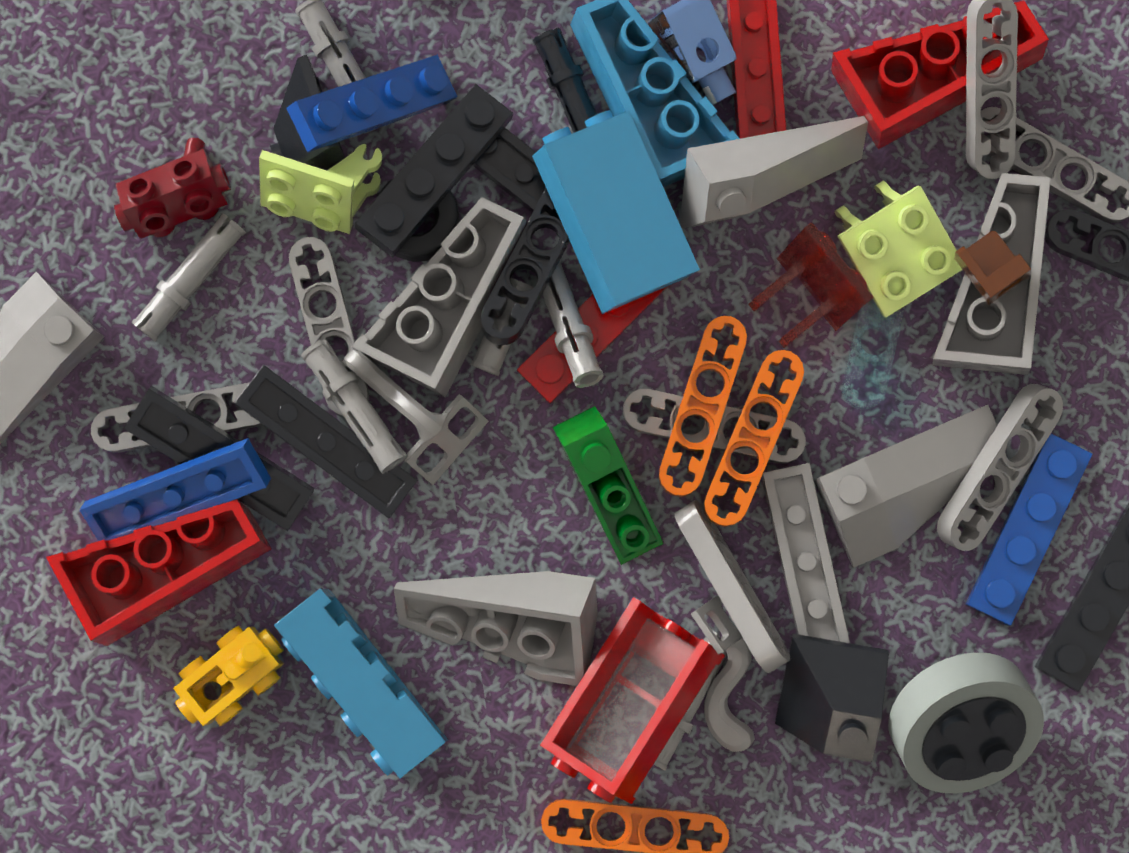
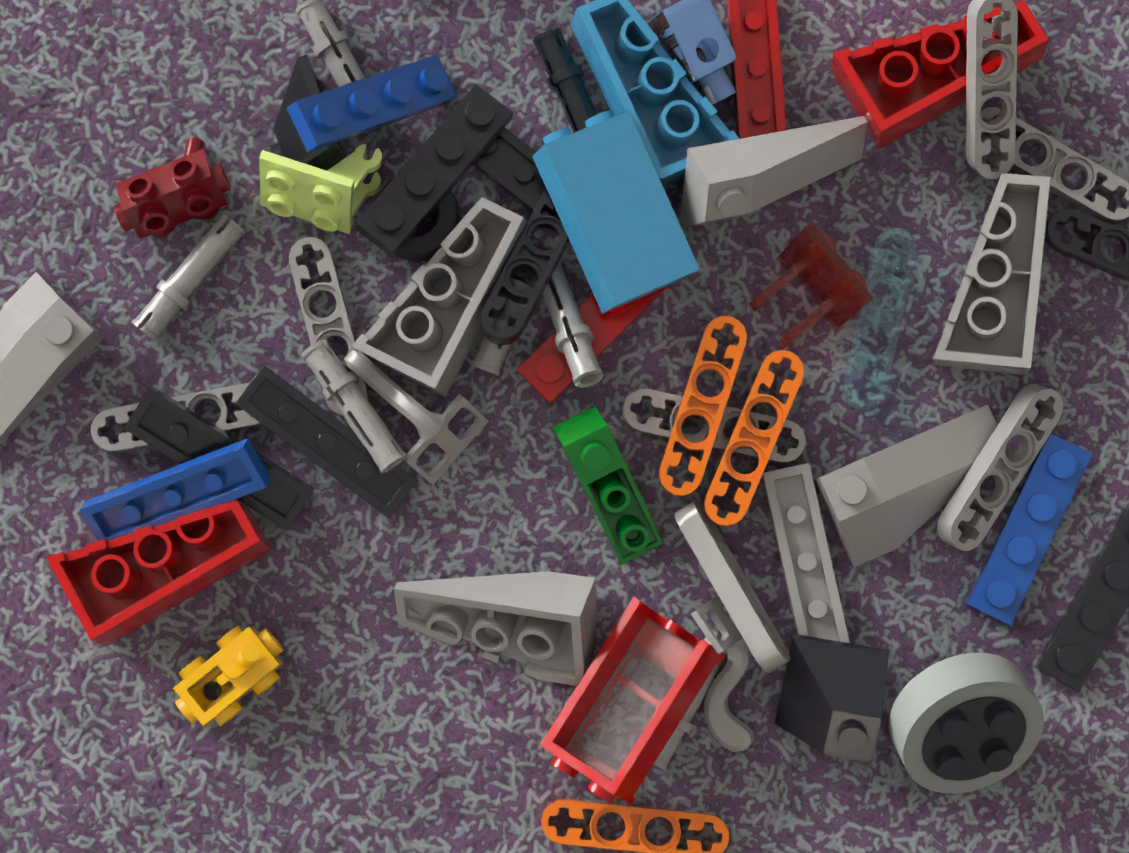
dark azure wedge [274,588,448,778] -> none
yellowish green plate [835,180,962,318] -> none
reddish brown panel [954,231,1031,305] -> none

